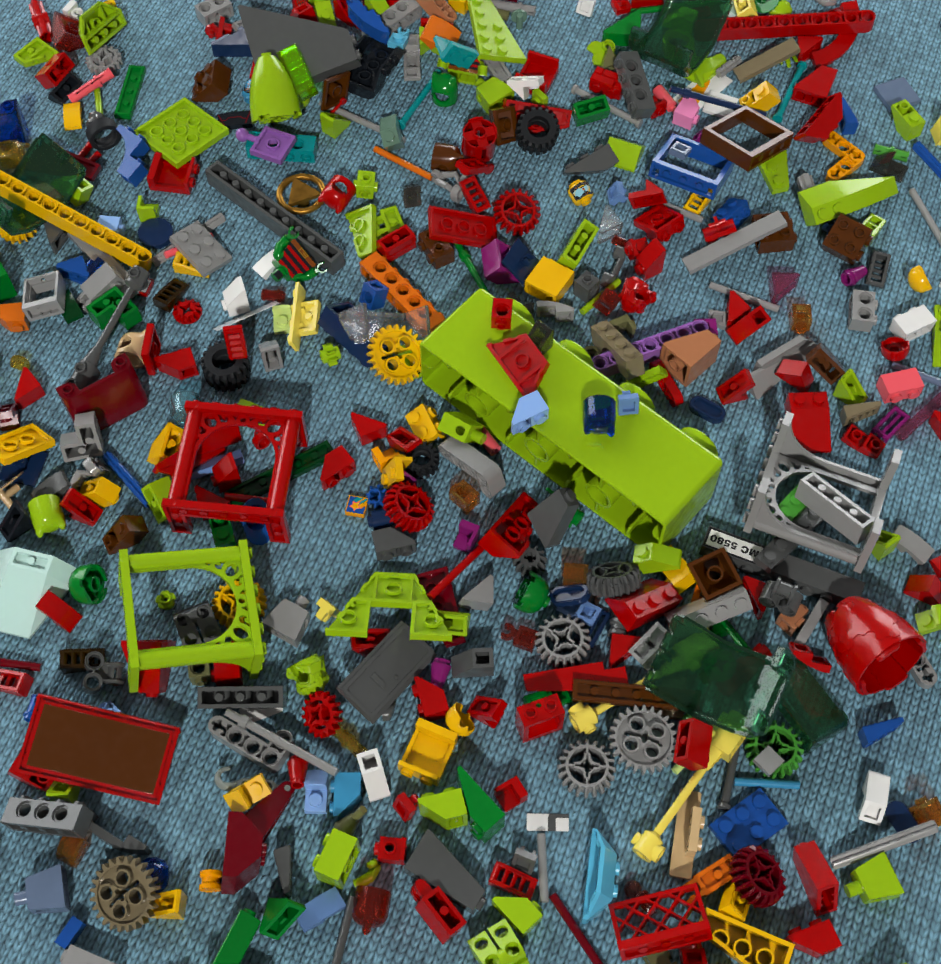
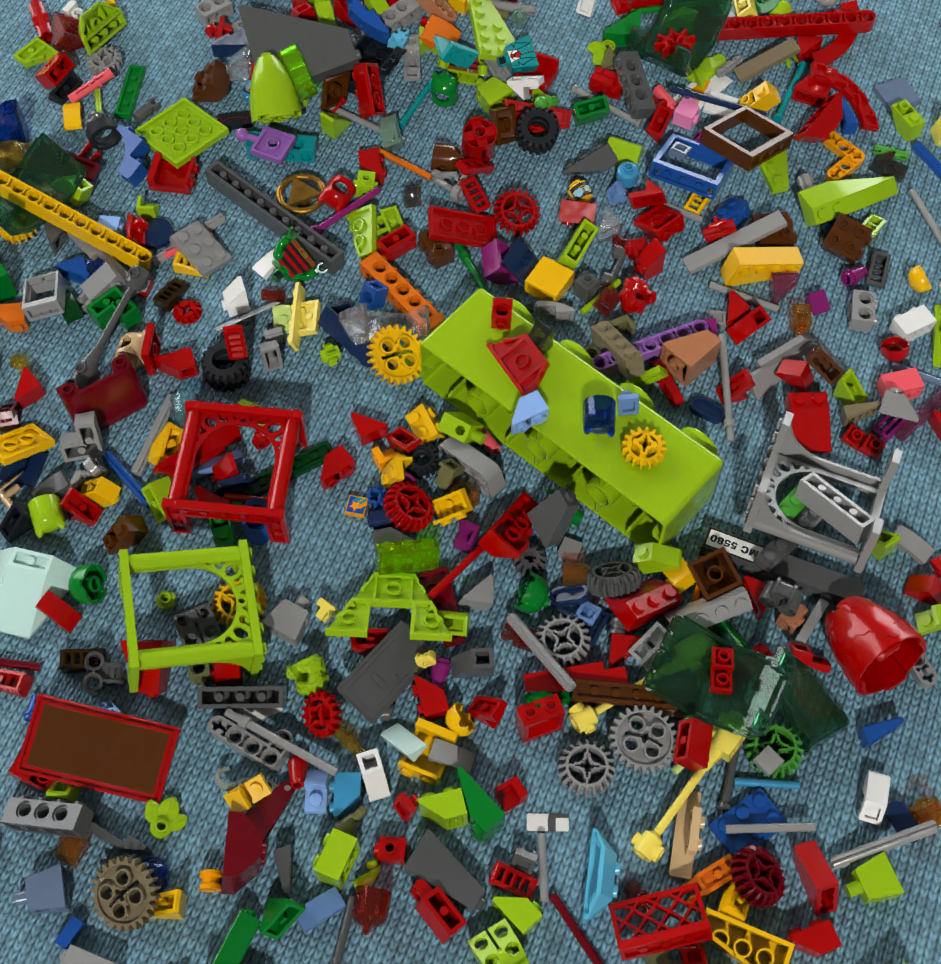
none -> red hips [125,213,148,247]
none -> light grey axle [131,394,178,476]
none -> dark grey bar [132,97,161,124]
none -> lime plate [144,796,188,839]
none -> dark blue tile [212,474,252,497]
none -> clear slope [226,45,252,82]
none -> light grey tile [263,327,285,344]
none -> magenta piece [310,187,381,235]
none -> red slope [352,62,386,119]
none -> red slope [358,148,387,186]
none -> clear neon green brick [375,538,440,575]
none -> light aqua slope [380,723,428,762]
none -> light yellow piece [415,650,437,668]
none -> light grey slope [428,738,476,775]
none -> yellow bracket [432,488,473,526]
none -> olive brick [435,458,465,491]
none -> teal torso [497,35,539,74]
none -> light grey axle [506,613,576,692]
none -> bright green axle [534,95,559,110]
none -> light grey tile [557,536,583,563]
none -> red brick [558,198,597,226]
none -> dark azure head [616,162,639,188]
none -> yellow gear [621,427,667,470]
none -> red slope [645,104,674,143]
none -> red gear [654,28,696,59]
none -> red slope [709,646,734,695]
none -> light grey bar [718,333,736,443]
none -> yellow wedge [720,247,804,287]
none -> light grey bar [725,822,815,834]
none -> magenta slope [805,289,830,316]
none -> red tile [810,61,879,132]
none -> light grey slope [879,387,920,422]

